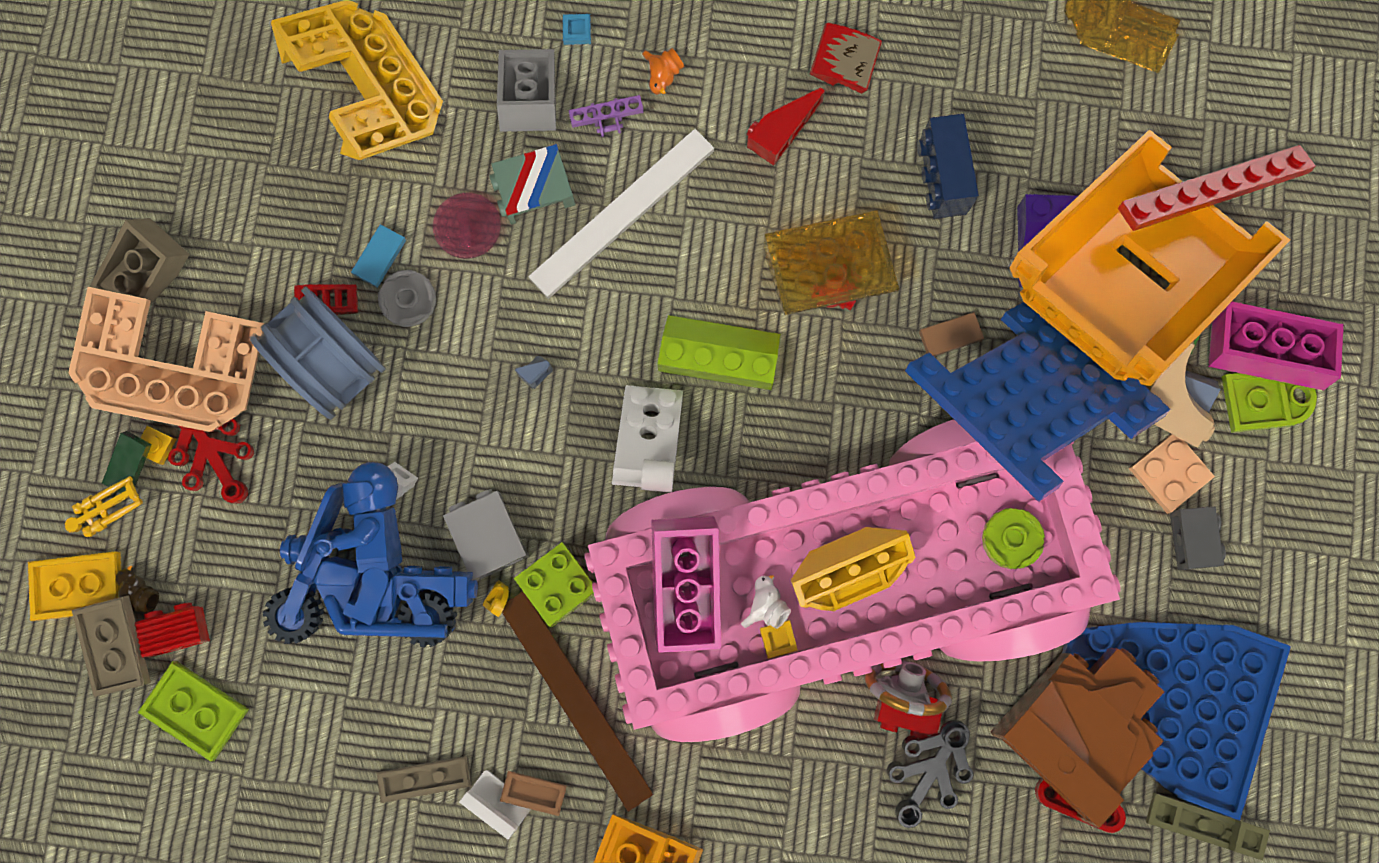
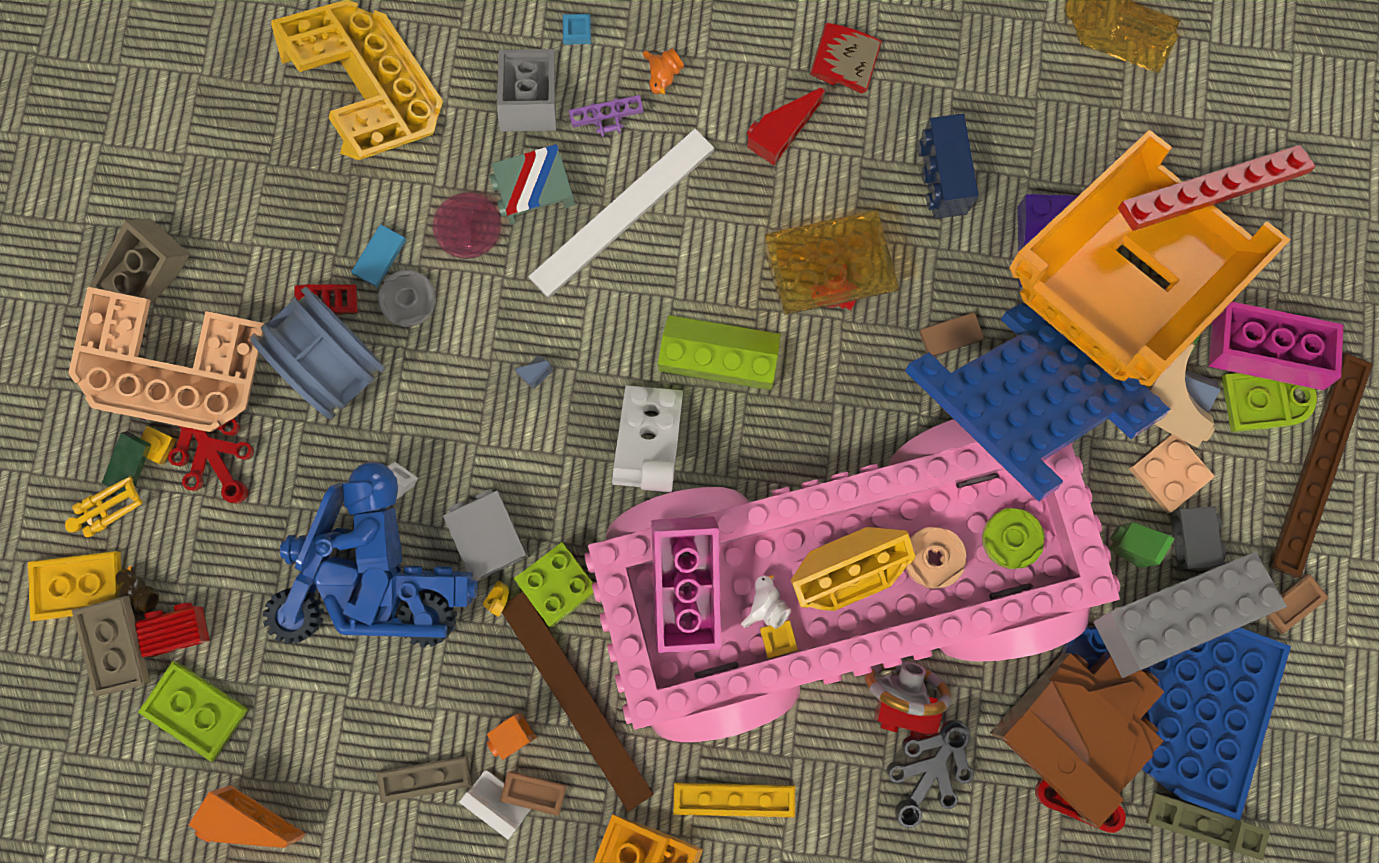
none -> orange slope [188,785,306,848]
none -> orange slope [486,712,537,760]
none -> yellow tile [673,782,795,818]
none -> light nougat plate [905,527,966,589]
none -> light grey brick [1093,552,1287,678]
none -> bright green slope [1109,522,1174,568]
none -> medium nougat tile [1266,574,1329,634]
none -> reddish brown tile [1269,353,1373,578]

